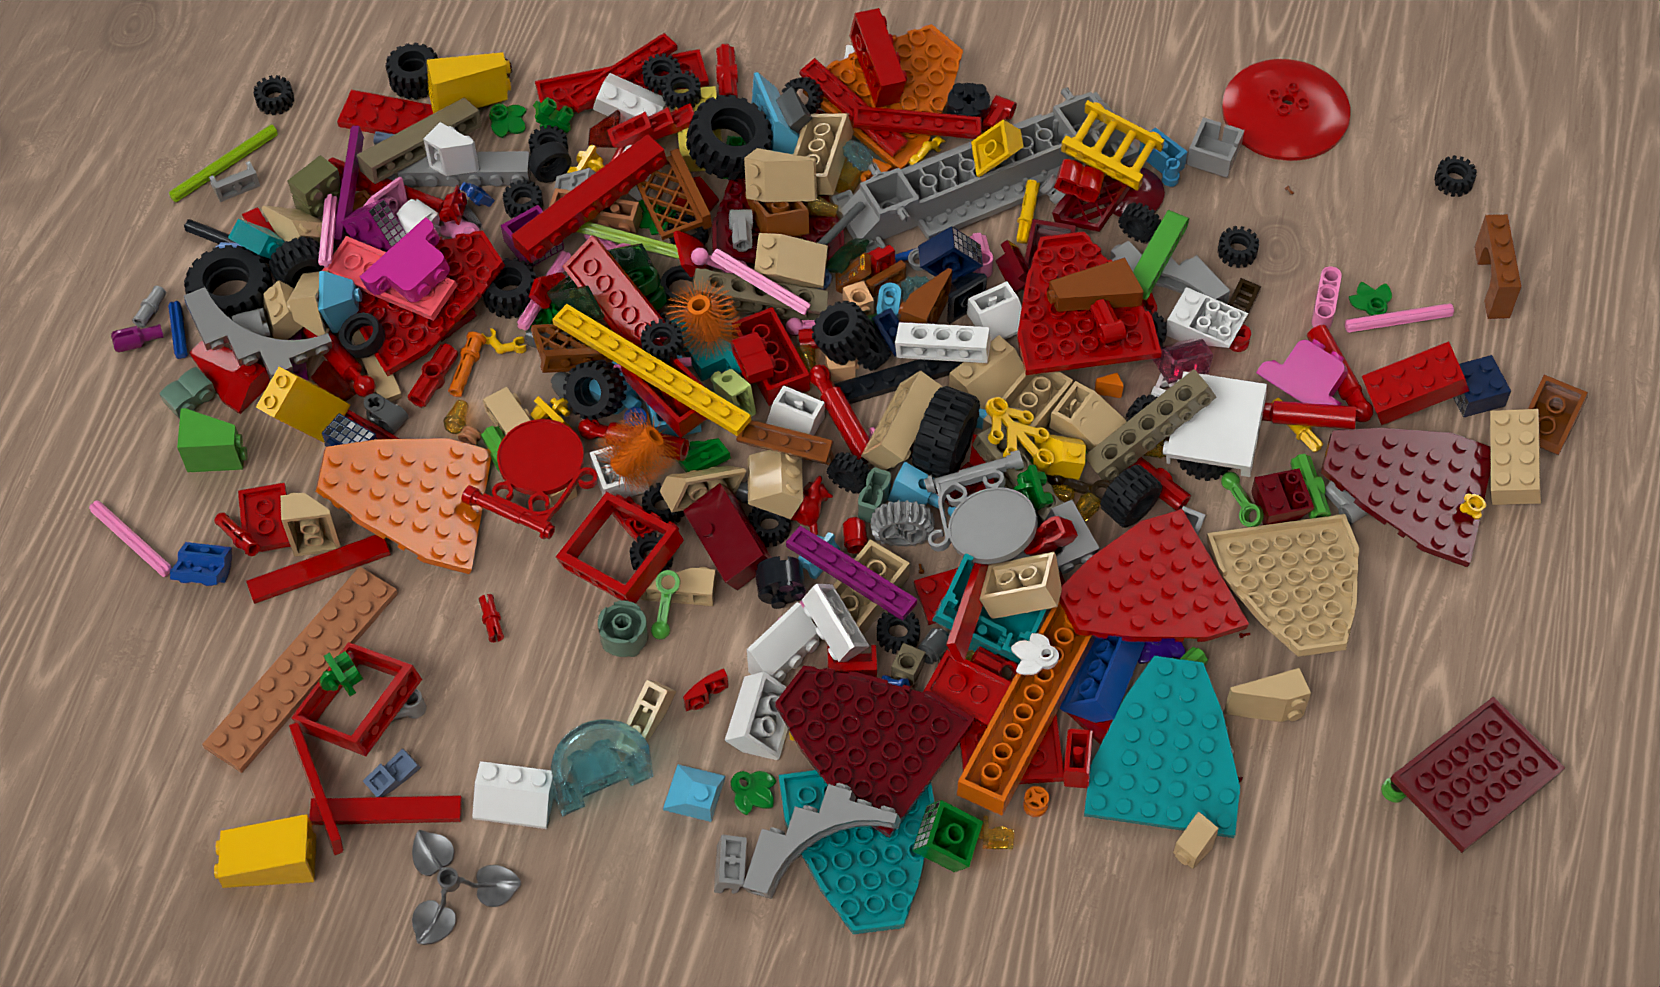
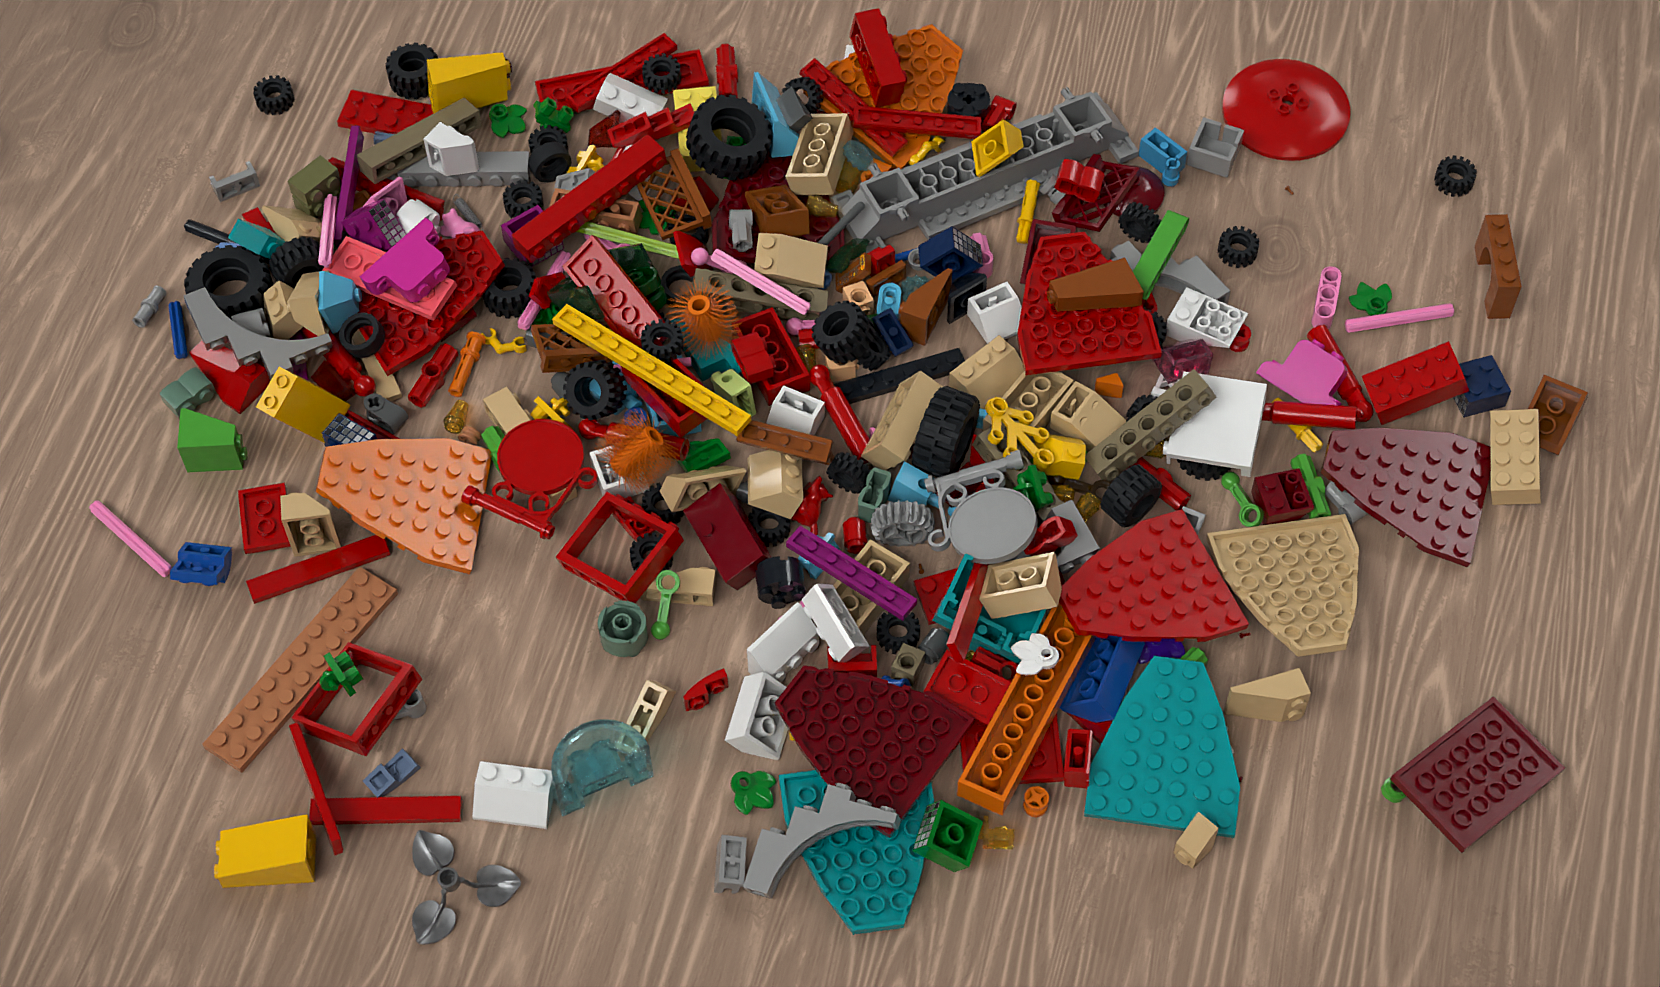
magenta arm [111,324,164,353] -> none
lime axle [169,124,278,202] -> none
red pin [214,512,260,556] -> none
red hinge [439,185,467,225] -> none
blue plate [459,182,495,207] -> none
red pin [479,594,504,643] -> none
black tyre [662,70,701,110] -> none
medium azure slope [663,764,725,822] -> none
tan slope [744,148,817,202] -> none
white brick [895,322,991,363] -> none
dark red panel [995,239,1029,294] -> none
yellow fence [1061,100,1165,191] -> none
red piece [1090,299,1126,345] -> none
dark brown slope [1228,278,1261,324] -> none
yellow plate [1460,494,1486,519] -> none

